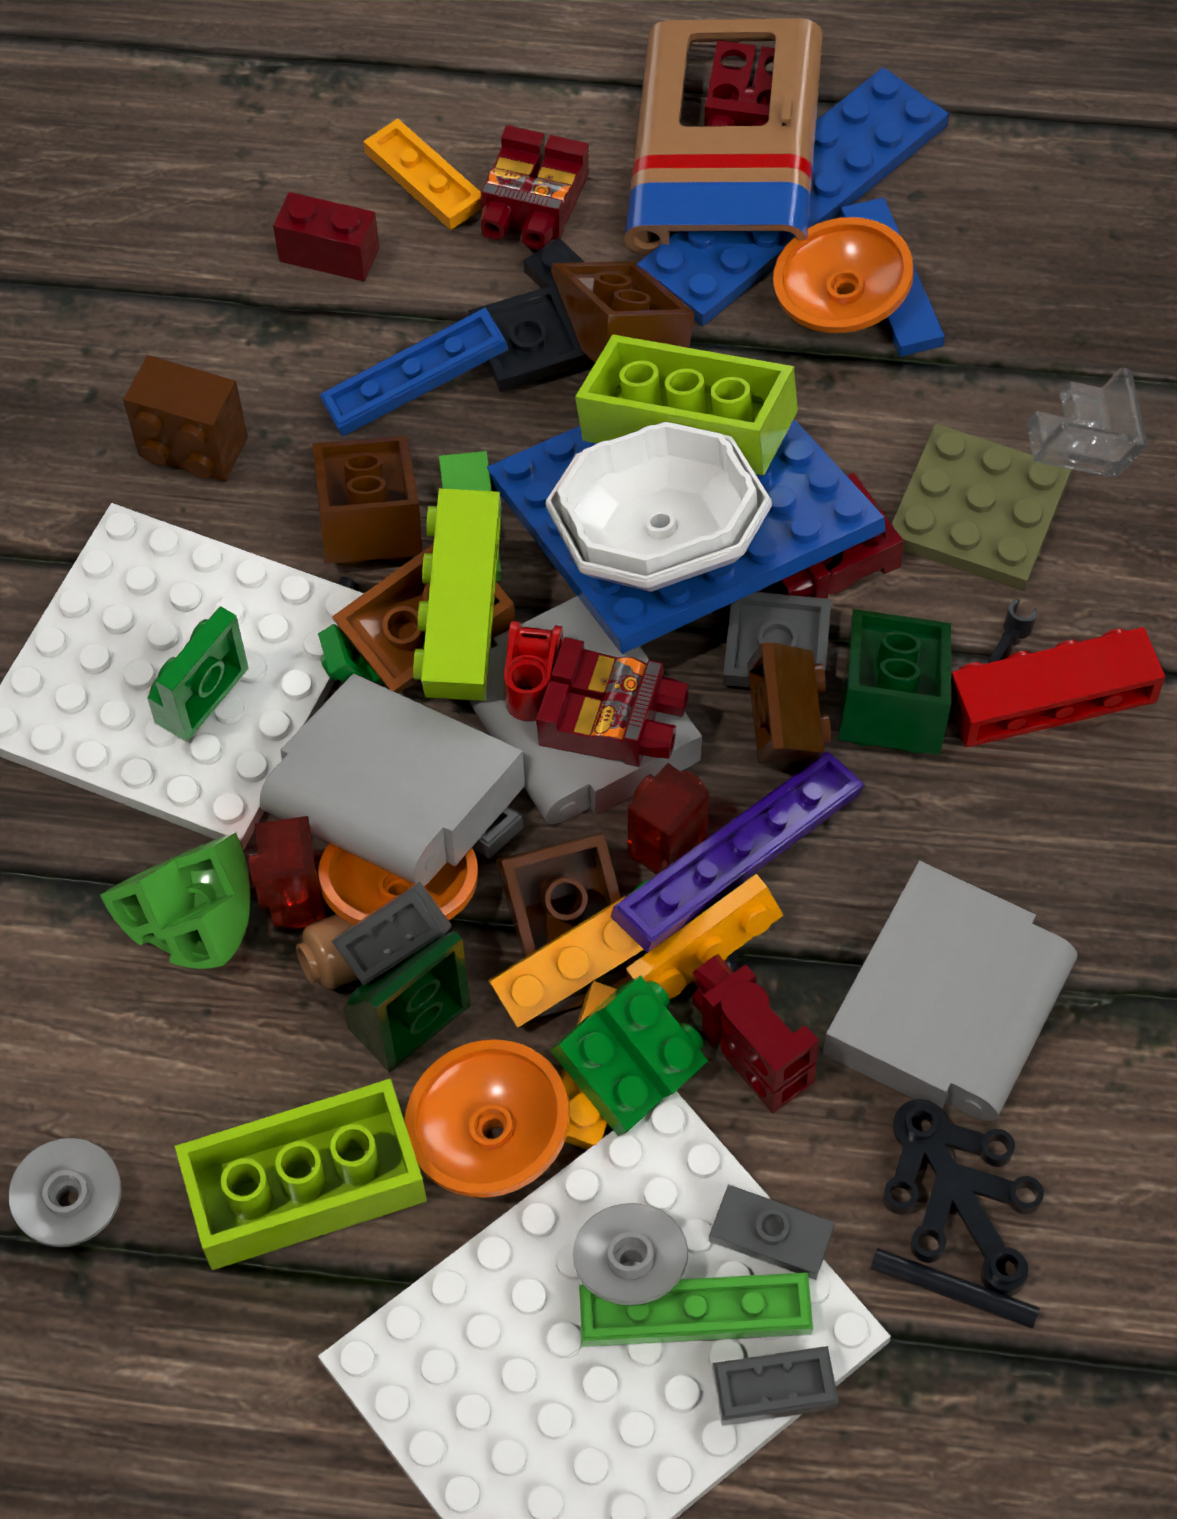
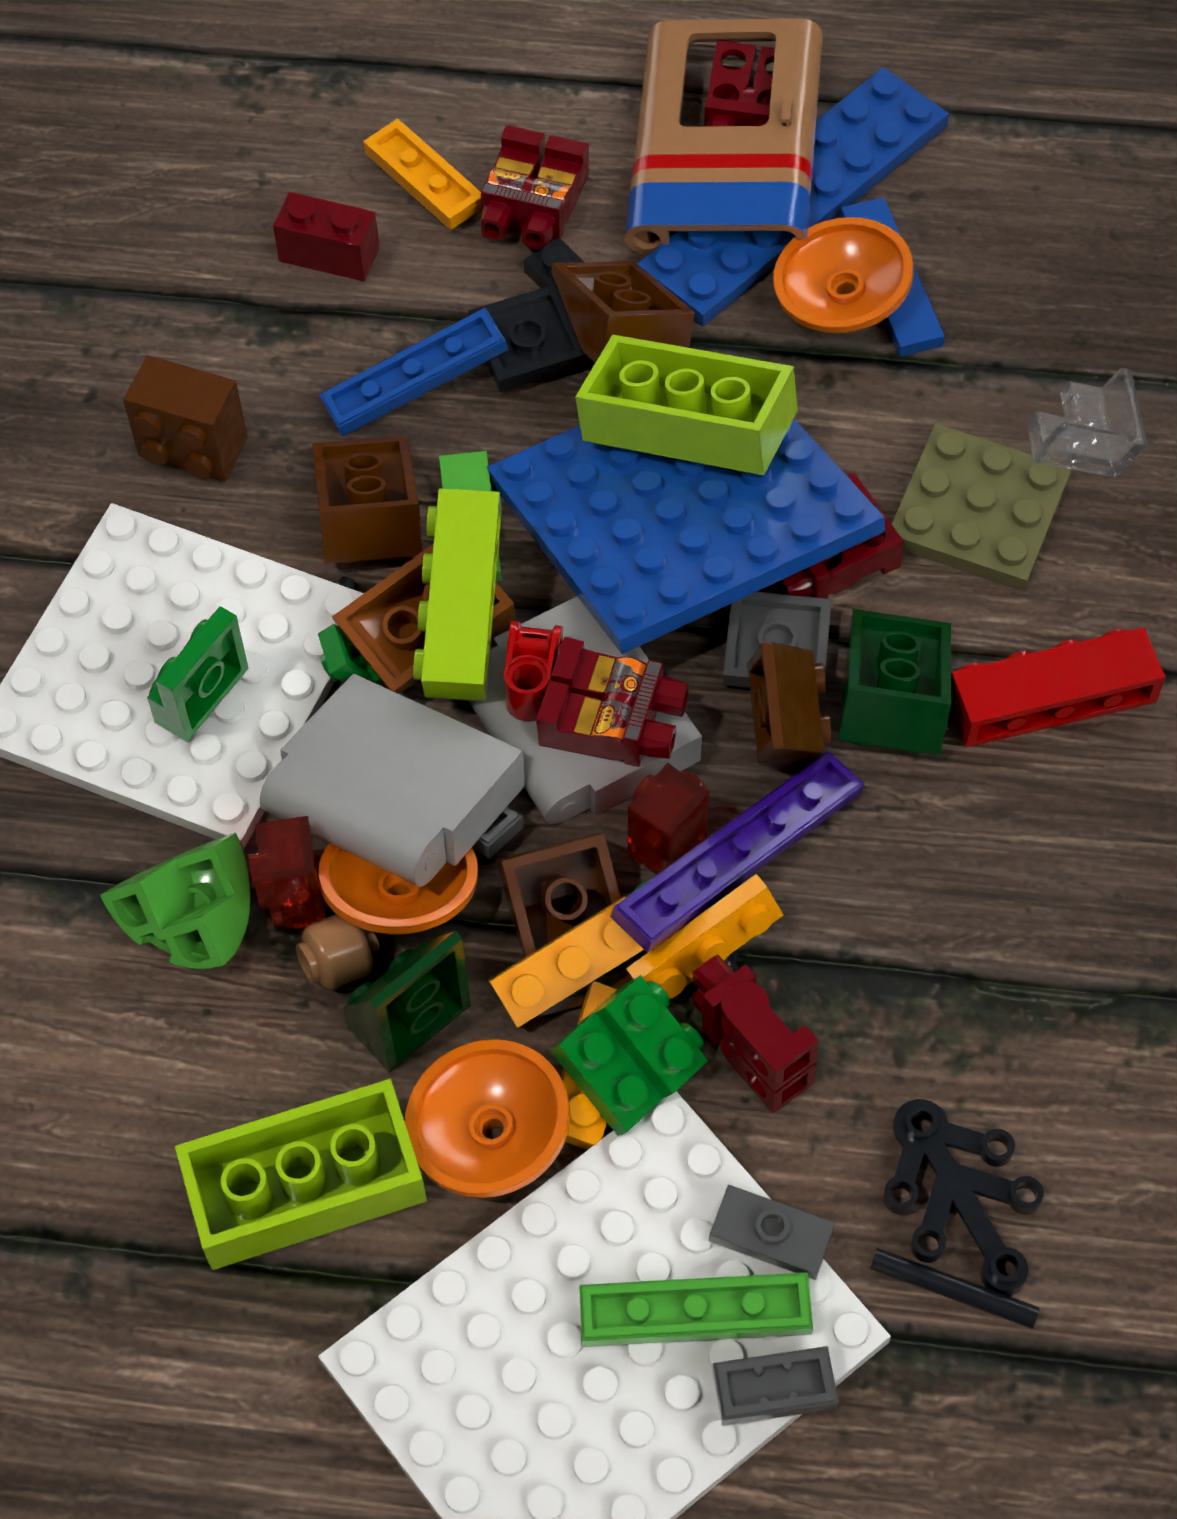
light grey dish [9,1138,122,1247] -> none
dark grey plate [332,882,452,985] -> none
white rock [545,422,772,592] -> none
light grey dish [573,1203,688,1305] -> none
light grey piece [823,860,1078,1121] -> none
black hand [988,599,1038,663] -> none

